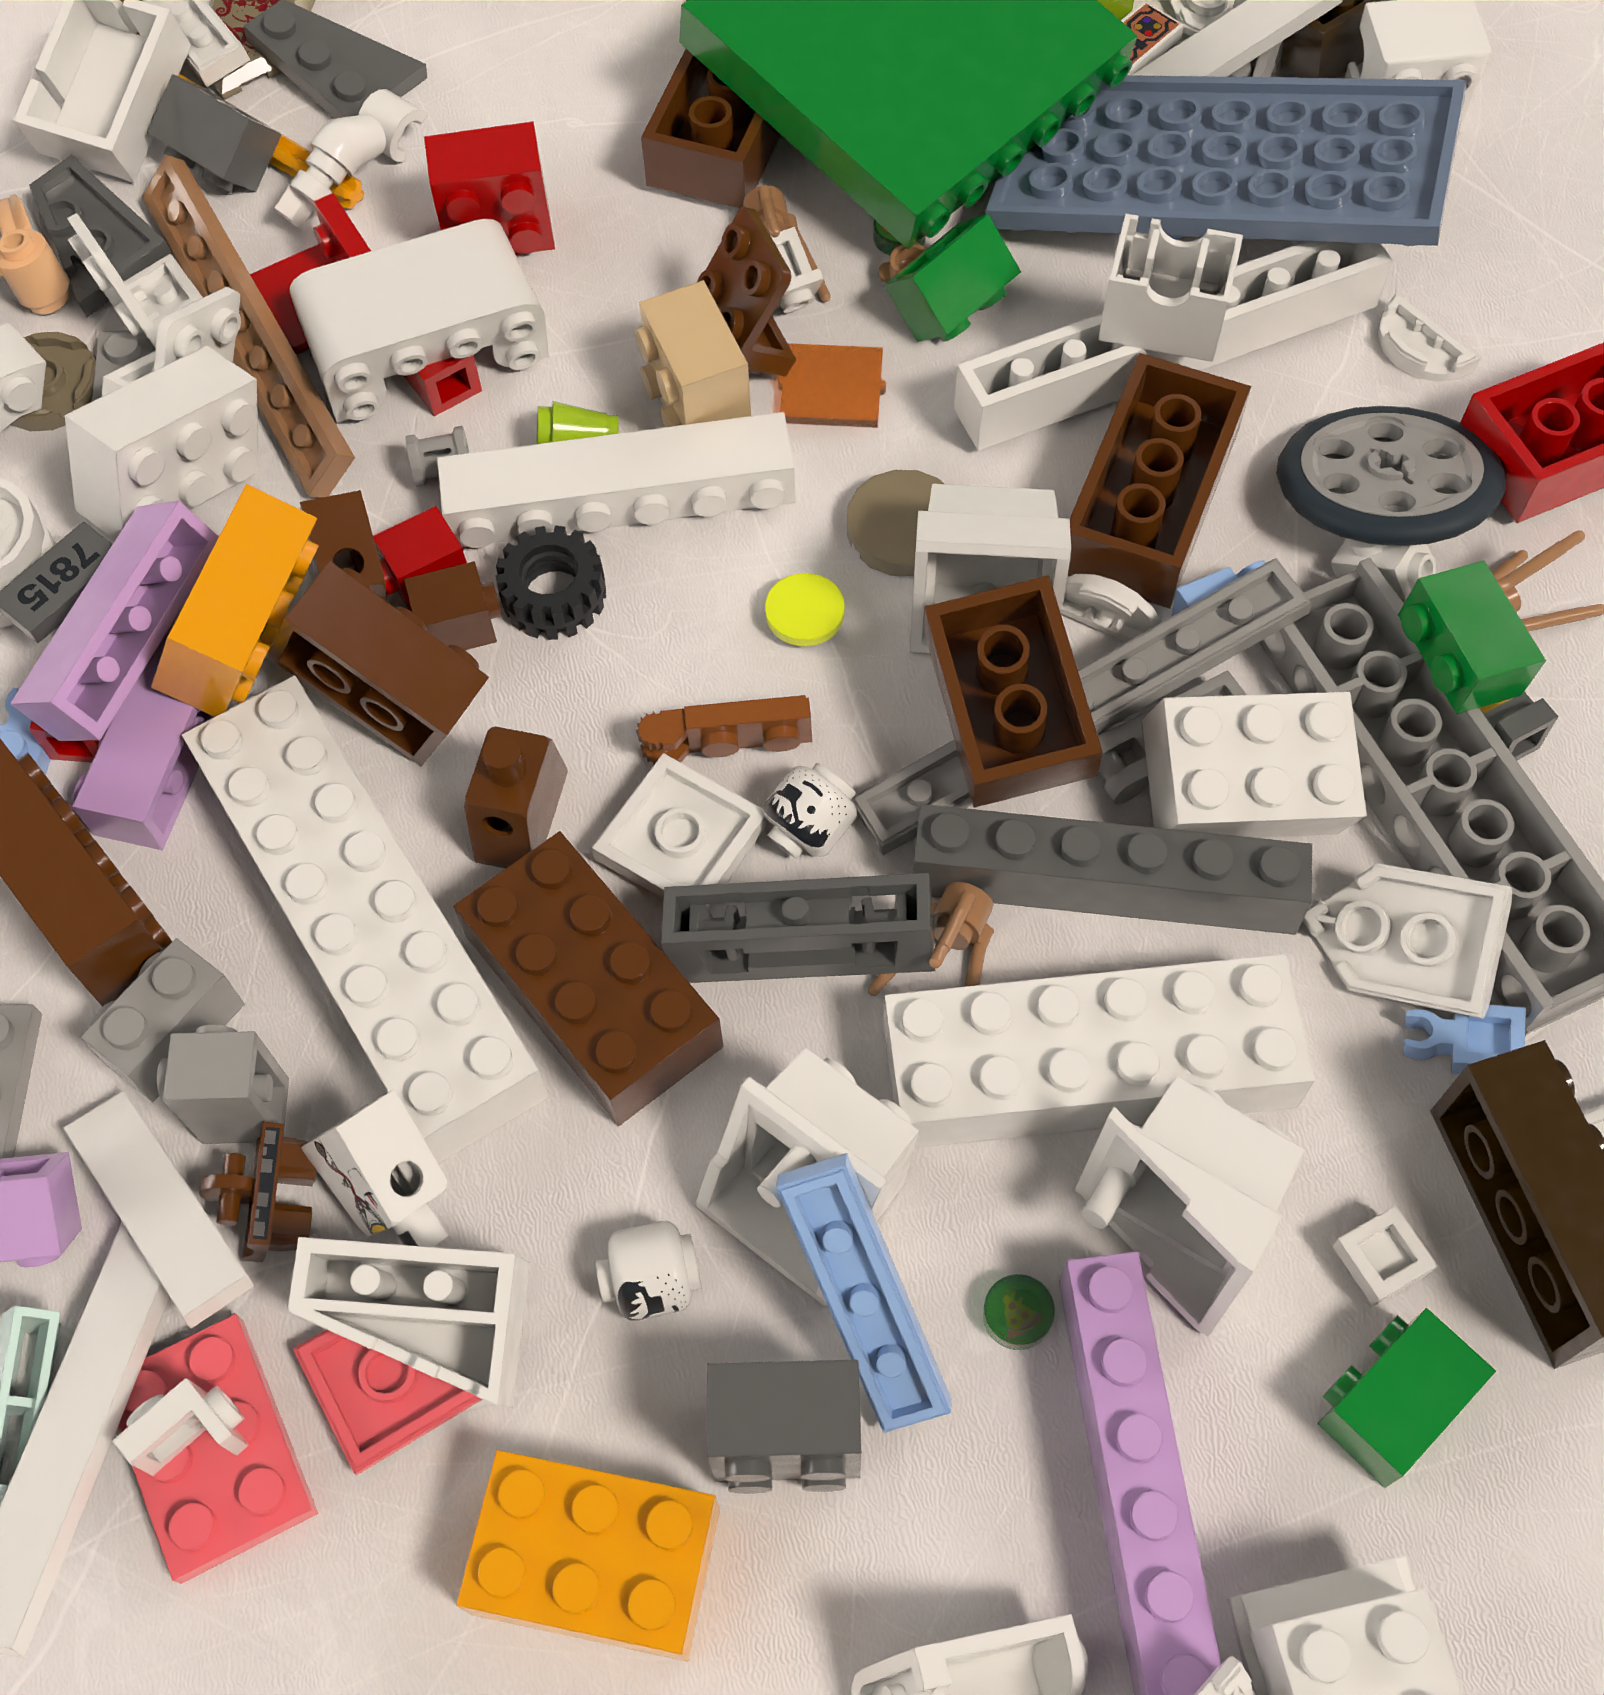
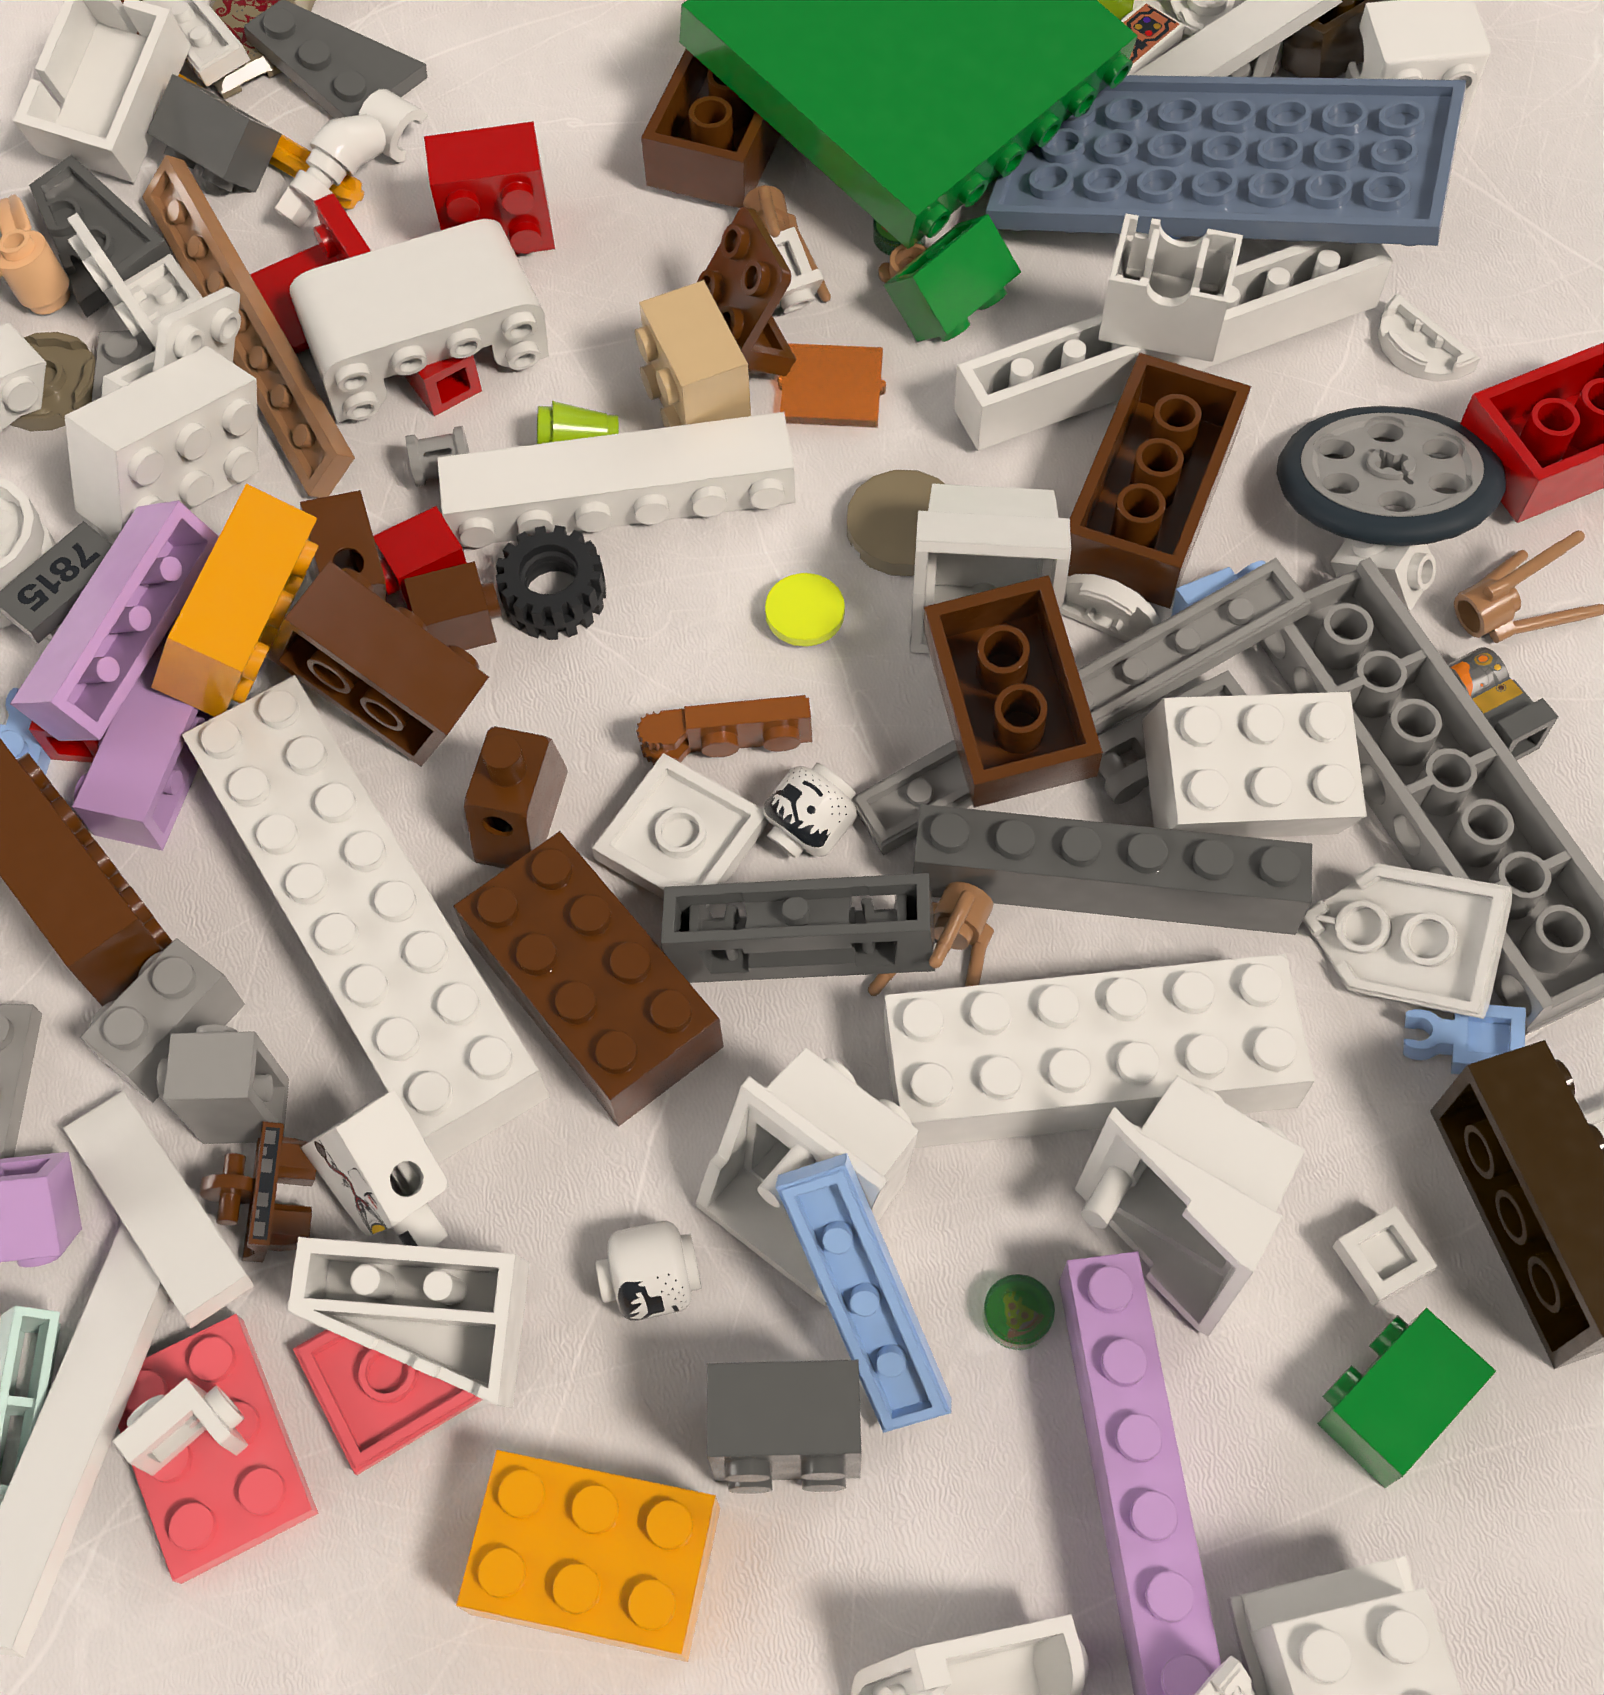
green brick [1398,561,1546,715] -> none

